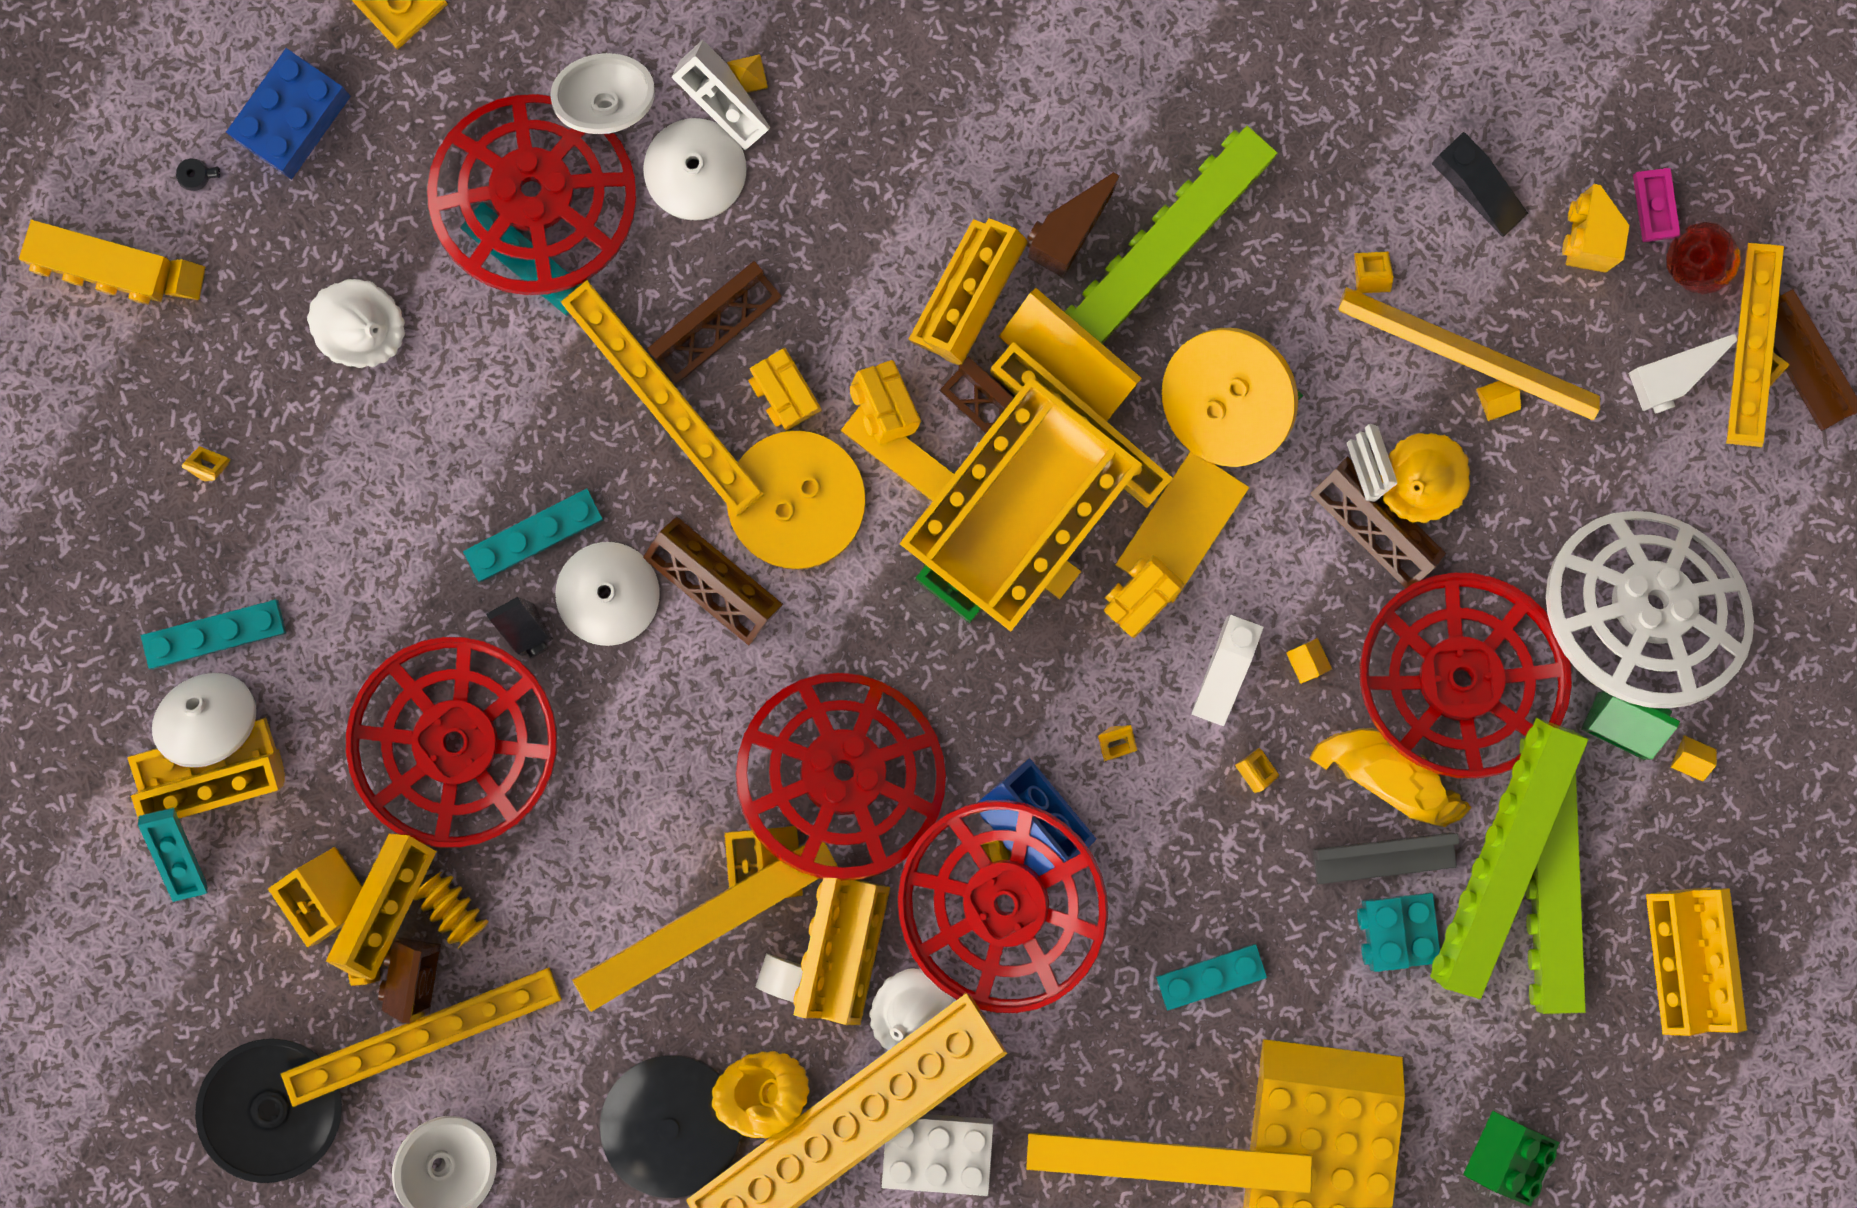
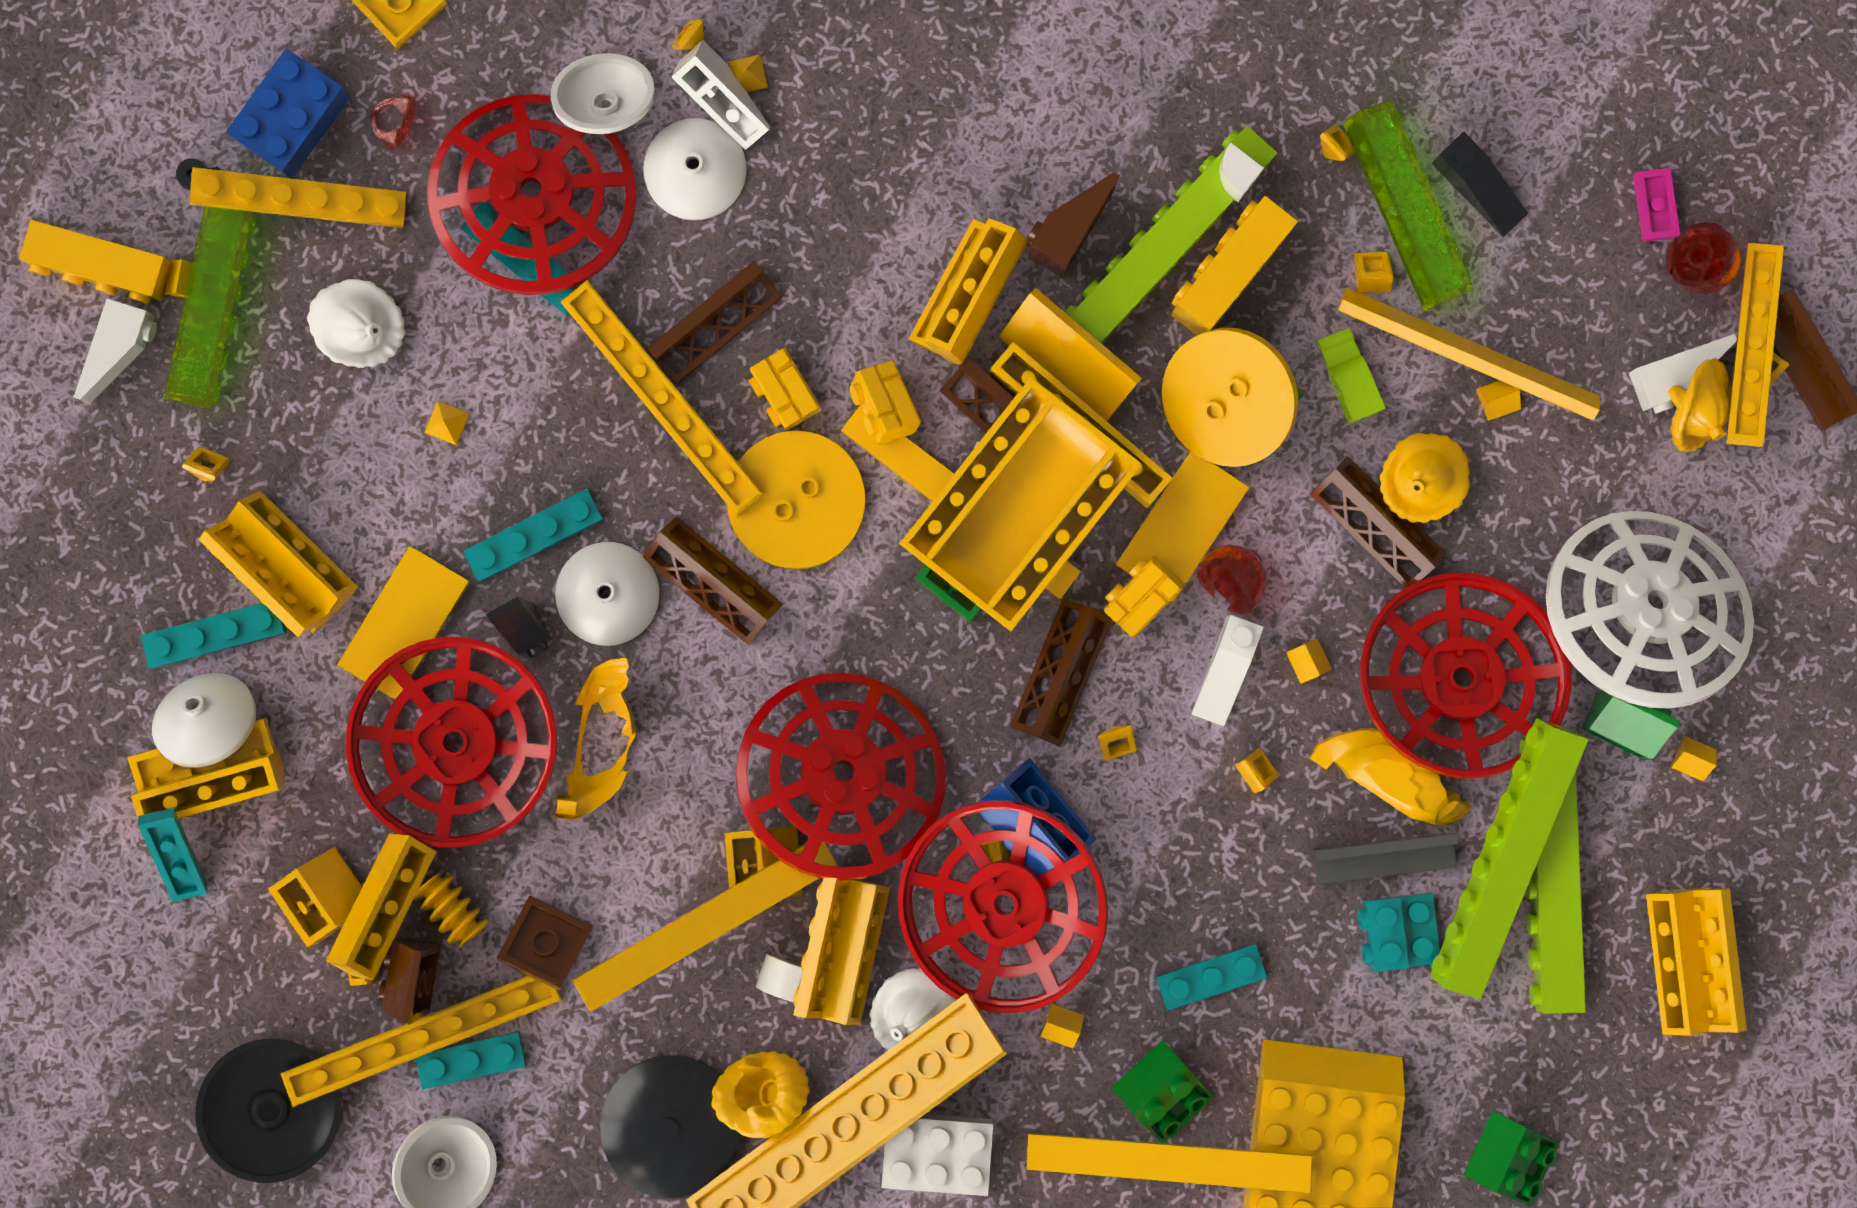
white tile [1347,424,1398,502] -> none
yellow slope [1562,184,1630,272] -> none
none -> white slope [74,299,157,404]
none -> clear neon green brick [163,206,257,410]
none -> yellow plate [189,167,406,228]
none -> yellow brick [199,491,358,637]
none -> yellow tile [337,546,470,699]
none -> clear red piece [370,94,415,149]
none -> teal plate [416,1031,527,1090]
none -> yellow slope [424,401,470,445]
none -> reddish brown plate [497,896,593,991]
none -> yellow animal [554,658,636,821]
none -> yellow slope [671,19,704,50]
none -> reddish brown fence [1010,598,1112,747]
none -> yellow slope [1040,1003,1085,1049]
none -> green slope [1111,1040,1214,1143]
none -> yellow brick [1171,196,1298,335]
none -> clear red cylinder [1197,544,1267,614]
none -> white brick [1219,142,1264,203]
none -> lime piece [1316,328,1386,425]
none -> yellow slope [1320,124,1358,161]
none -> clear neon green brick [1343,100,1474,312]
none -> yellow piece [1668,358,1732,452]

